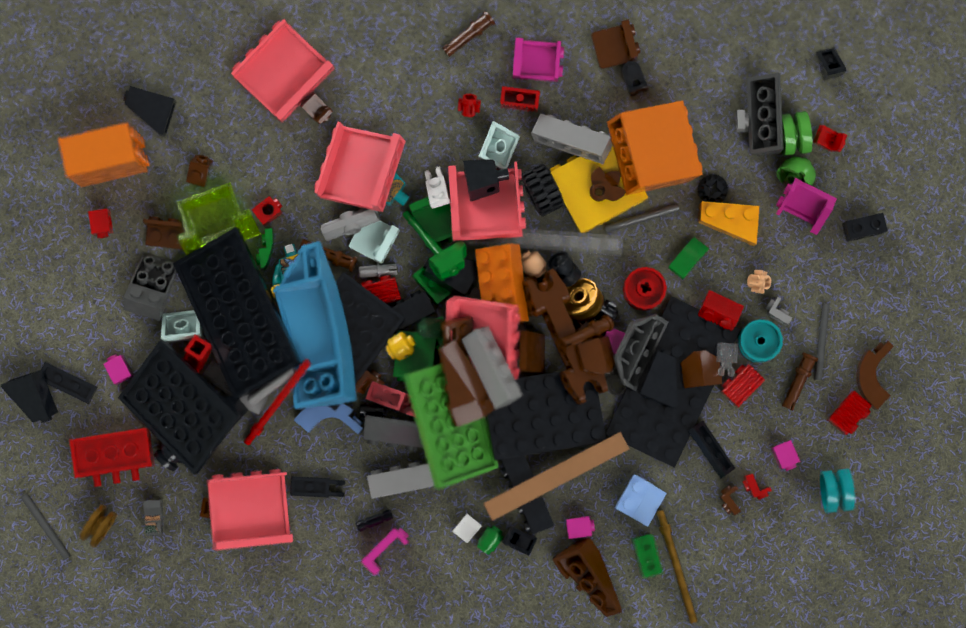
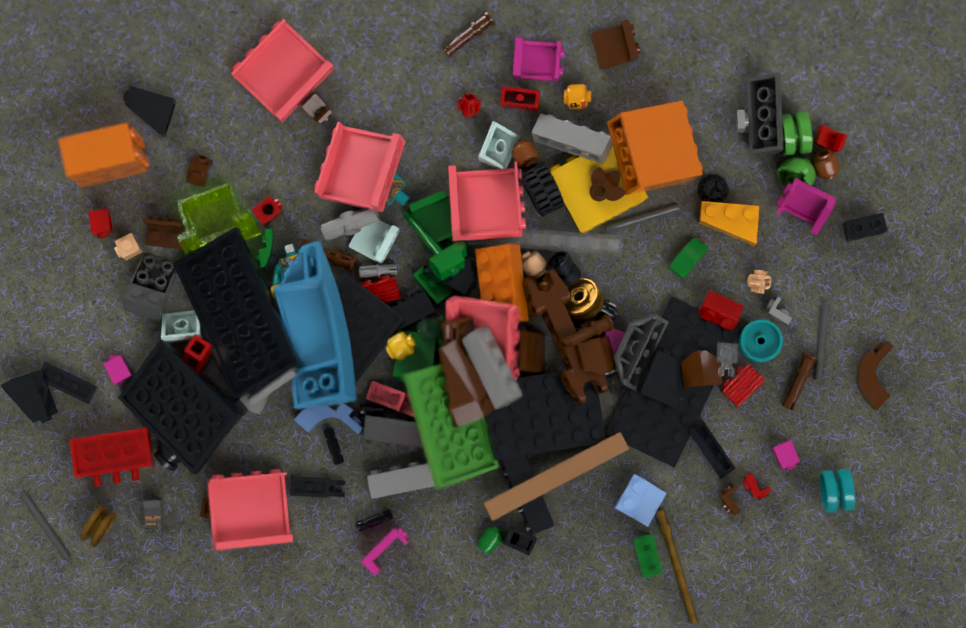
red bar [244,359,311,445] -> none
reddish brown bracket [355,369,385,395] -> none
white hinge [424,167,450,209] -> none
white panel [452,514,482,543] -> none
black torso [463,160,509,201] -> none
reddish brown wedge [552,537,622,617] -> none
dark pink brick [566,516,595,539] -> none
black plate [621,61,649,97] -> none
red wheel [623,267,667,311] -> none
black slope [816,48,846,80] -> none
red brick [827,391,872,435] -> none
none -> light nougat brick [114,233,143,261]
none -> black axle [323,428,344,465]
none -> dark orange head [511,140,540,169]
none -> light orange head [564,84,592,109]
none -> dark orange head [813,150,840,180]

